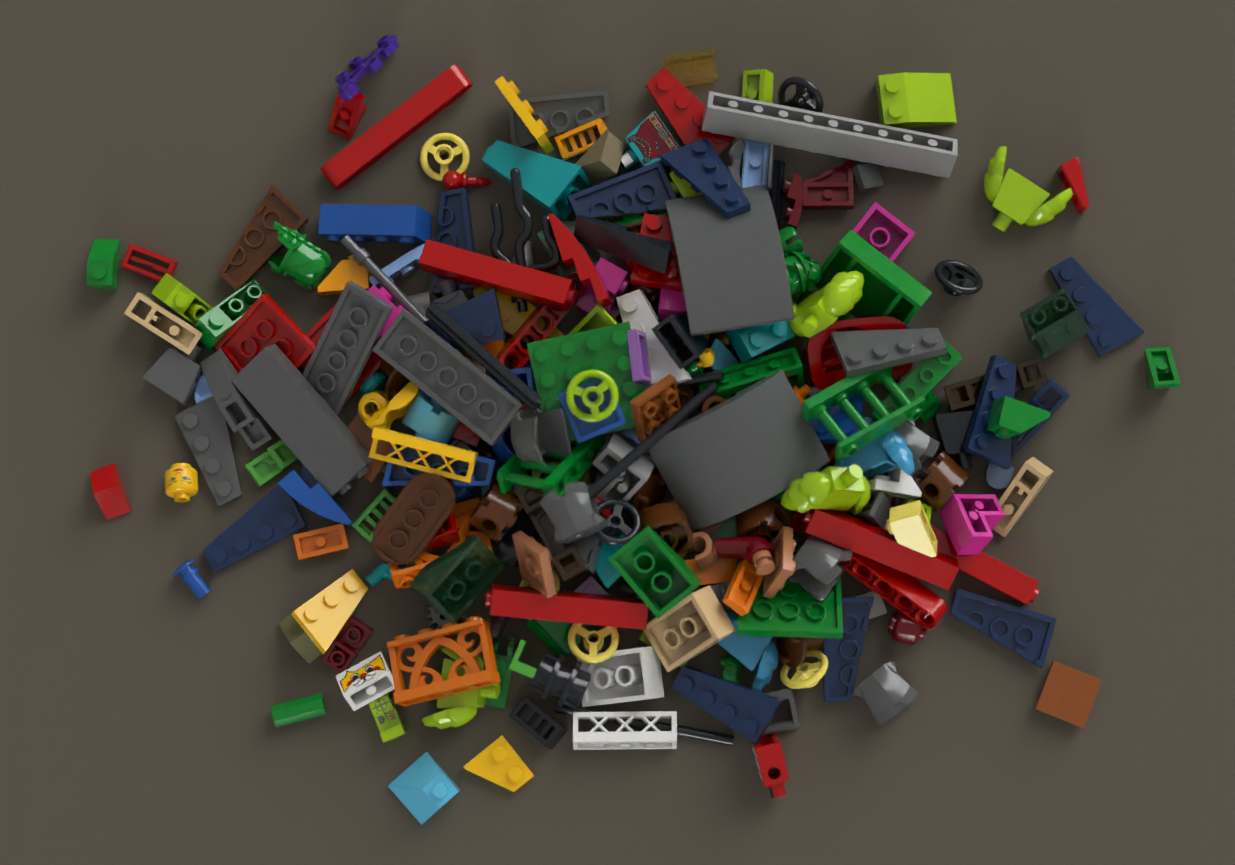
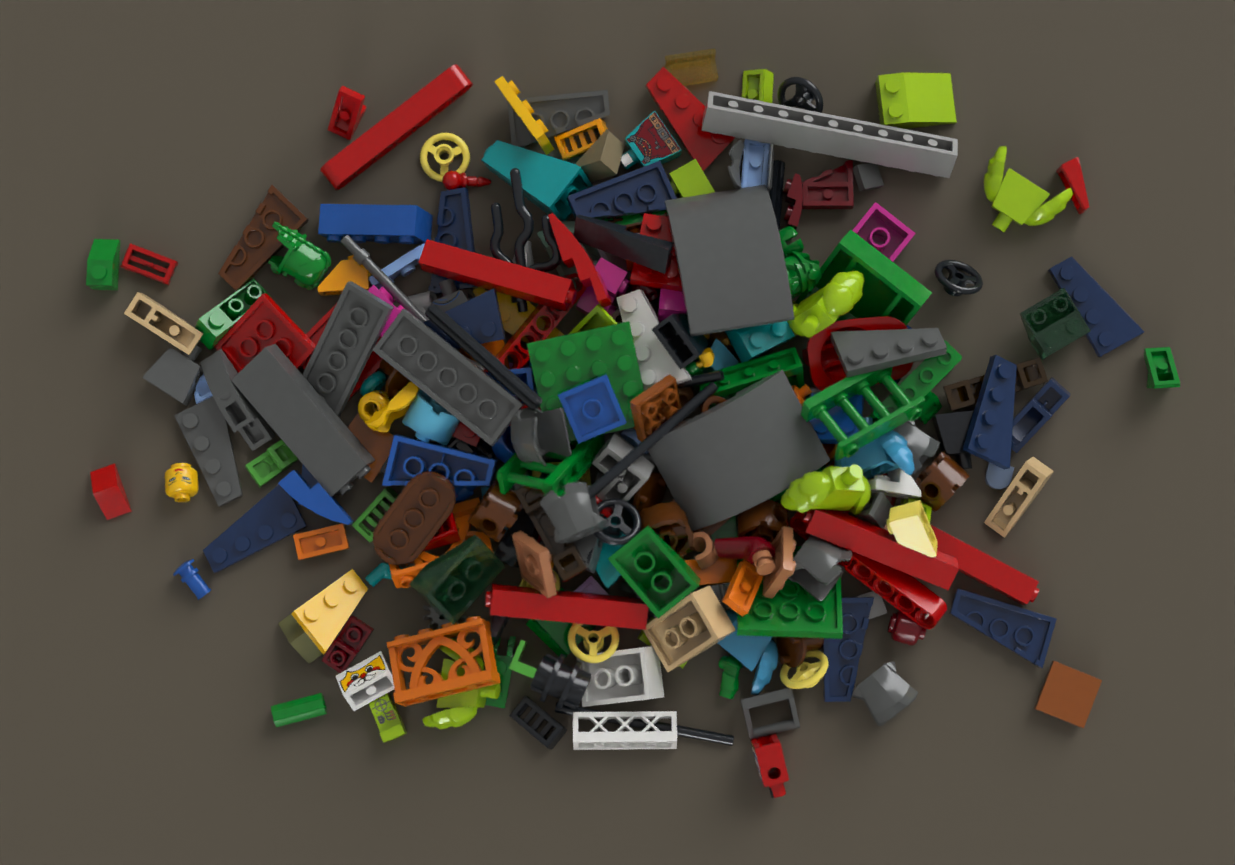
lime slope [151,273,213,326] -> none
dark purple plant [335,34,399,102] -> none
yellow fence [369,427,478,483] -> none
medium azure slope [388,751,460,825] -> none
yellow wing [463,735,535,792] -> none
lime piece [566,370,619,422] -> none
medium lavender tile [627,329,651,385] -> none
dark blue wing [660,138,751,219] -> none
dark blue wing [671,665,783,744] -> none
dark pink brick [939,494,1005,555] -> none
green slope [987,396,1051,439] -> none

